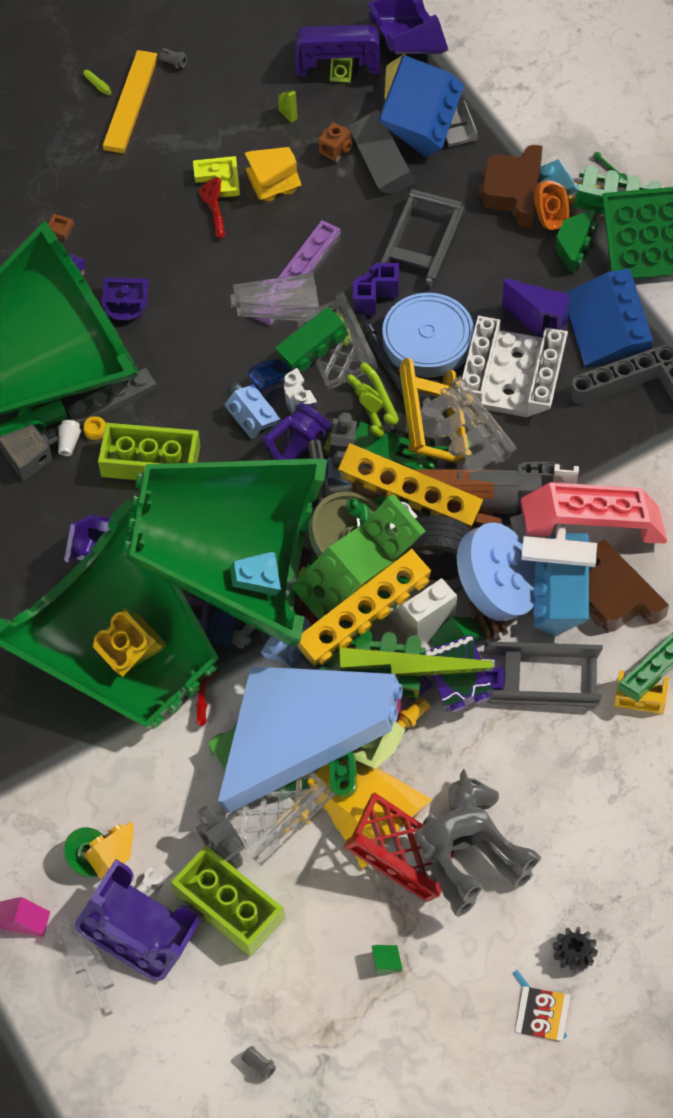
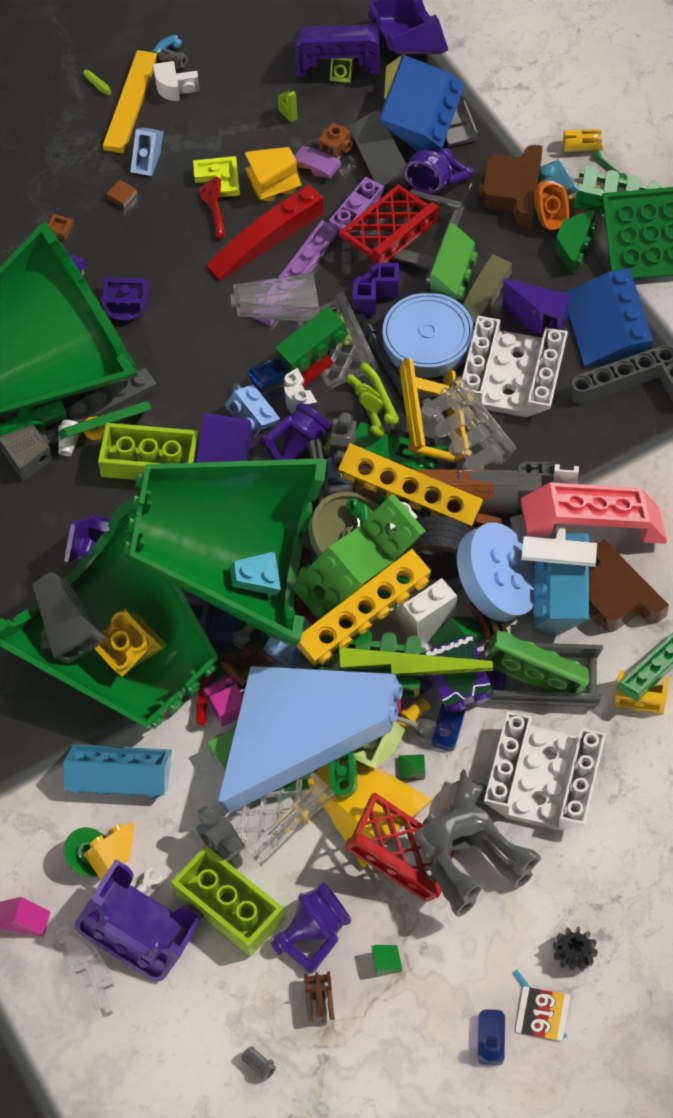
none -> dark grey slope [32,572,107,664]
none -> green tile [58,401,151,440]
none -> dark azure slope [64,744,172,798]
none -> dark orange tile [106,180,137,208]
none -> light blue slope [130,128,164,176]
none -> dark azure arm [152,35,182,58]
none -> white brick [153,61,200,101]
none -> dark purple slope [196,413,253,463]
none -> dark pink brick [203,675,245,727]
none -> red slope [206,184,324,281]
none -> reddish brown cylinder [219,642,275,690]
none -> dark purple piece [270,881,352,973]
none -> medium lavender slope [294,146,342,178]
none -> red piece [302,354,334,387]
none -> reddish brown arm [304,971,335,1023]
none -> medium lavender slope [329,177,384,232]
none -> red fence [339,184,439,265]
none -> dark grey hinge [397,716,436,740]
none -> green slope [399,754,425,780]
none -> dark purple piece [404,148,474,194]
none -> bright green slope [430,223,478,302]
none -> clear blue piece [431,703,466,751]
none -> olive slope [463,254,512,325]
none -> clear blue piece [477,1009,505,1065]
none -> bright green slope [483,630,589,694]
none -> white slope [484,711,606,831]
none -> yellow arm [563,129,603,152]

